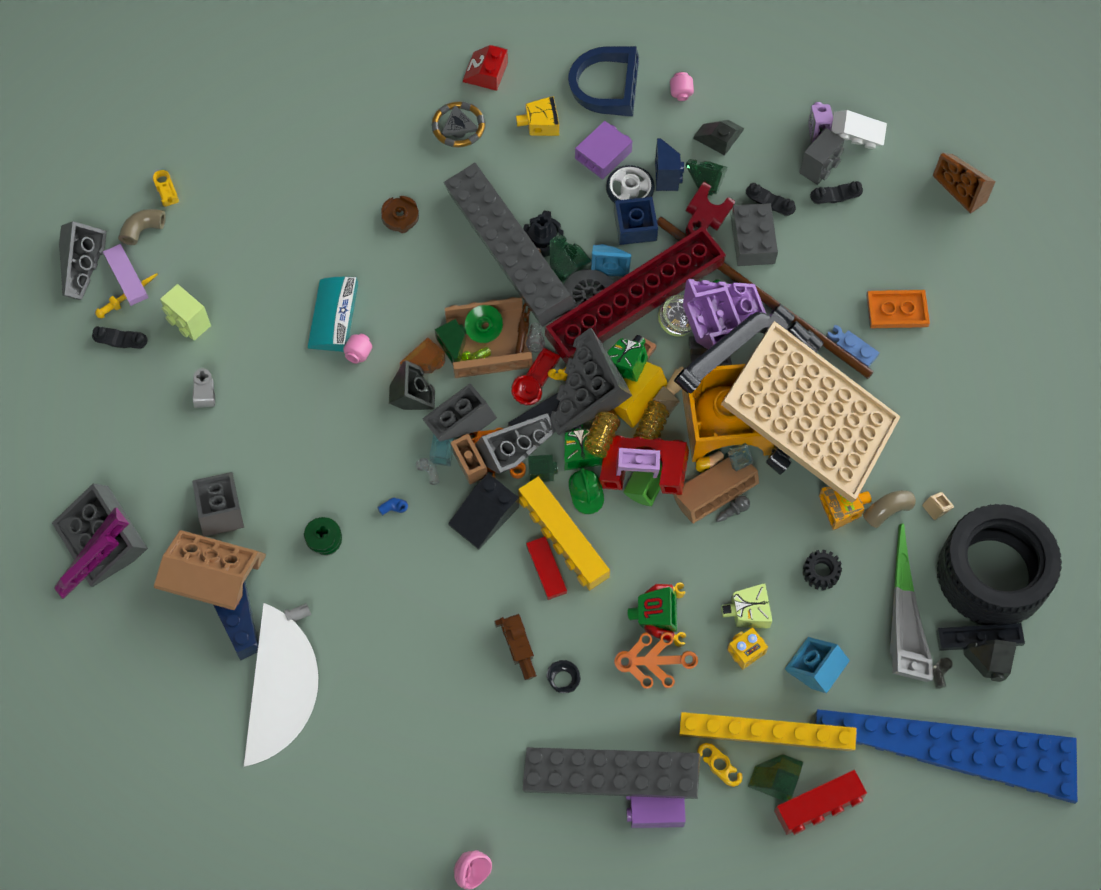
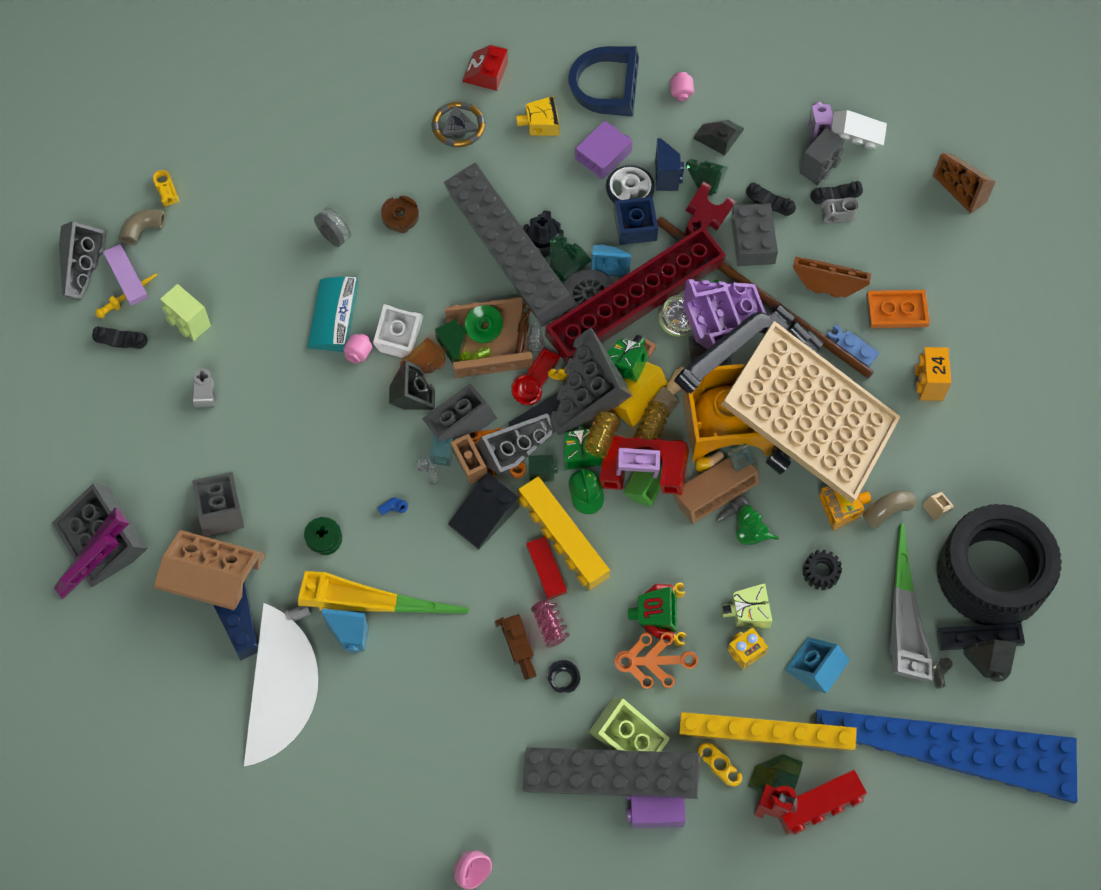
none -> yellow plate [298,571,469,613]
none -> dark grey piece [314,207,351,247]
none -> dark azure slope [322,608,368,653]
none -> white slope [373,304,424,358]
none -> clear pink piece [531,600,570,648]
none -> yellowish green slope [589,698,670,752]
none -> green hair [736,504,779,545]
none -> red plate [754,784,798,818]
none -> dark orange wedge [793,257,871,298]
none -> light grey piece [821,198,859,224]
none -> light orange brick [914,347,951,401]

